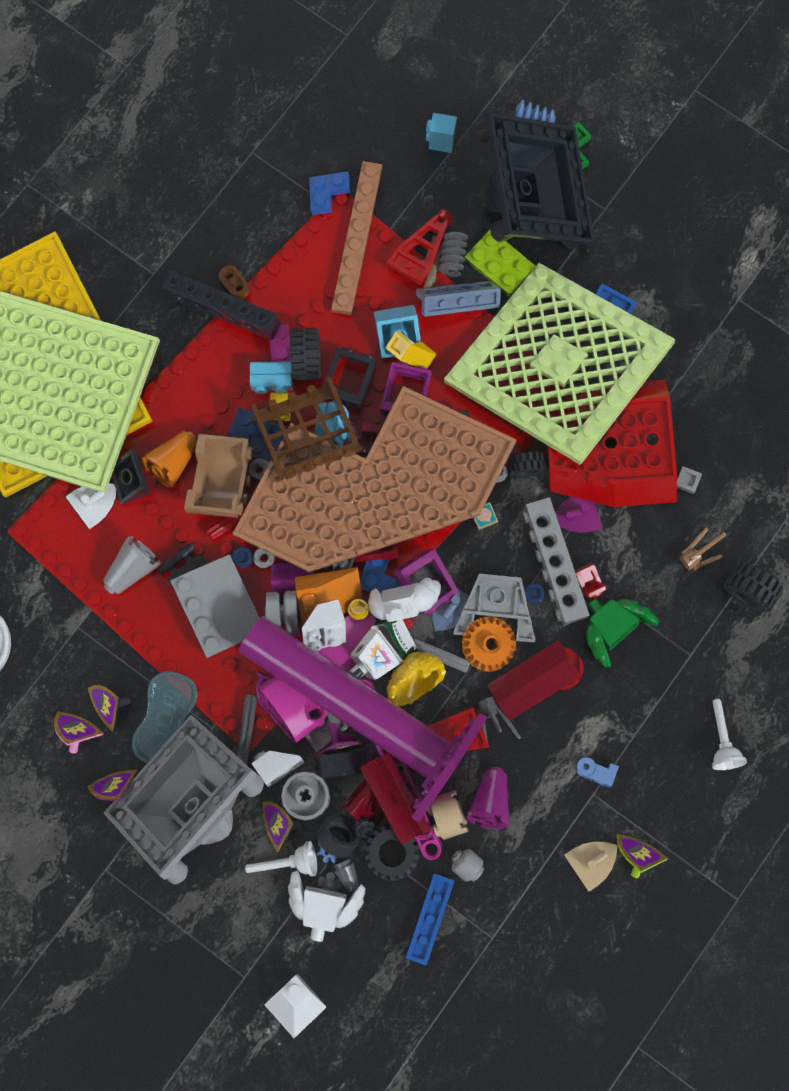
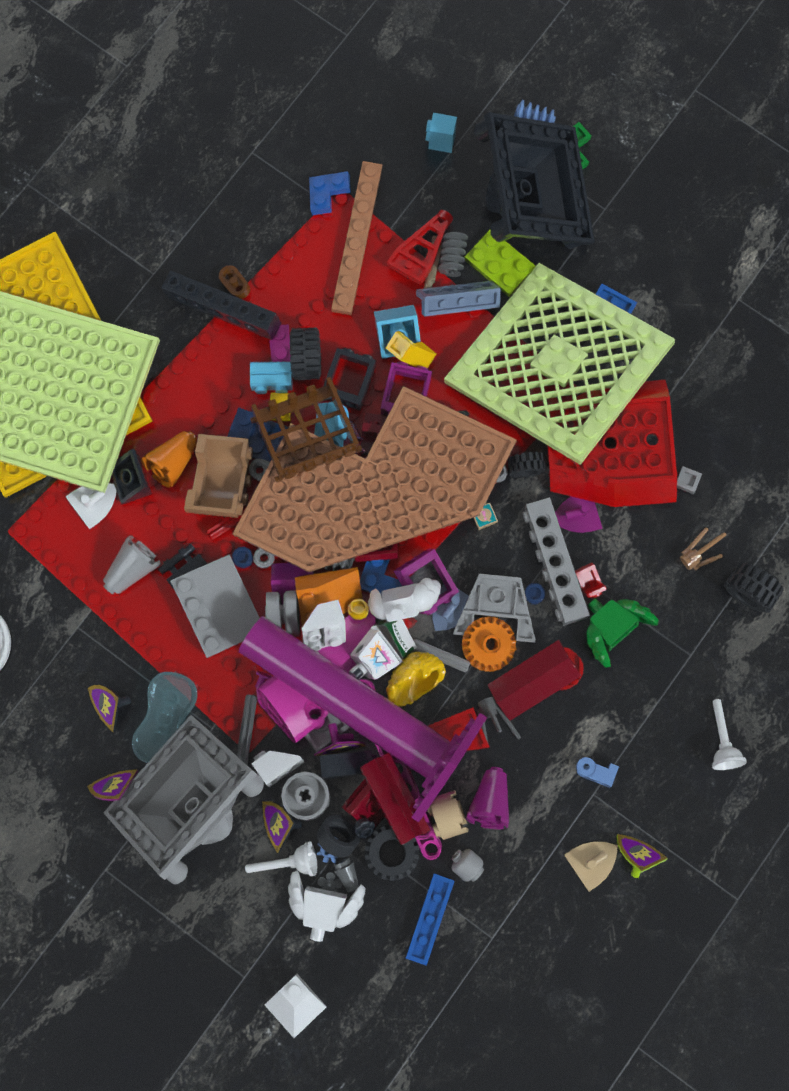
shield [54,712,103,753] -> none

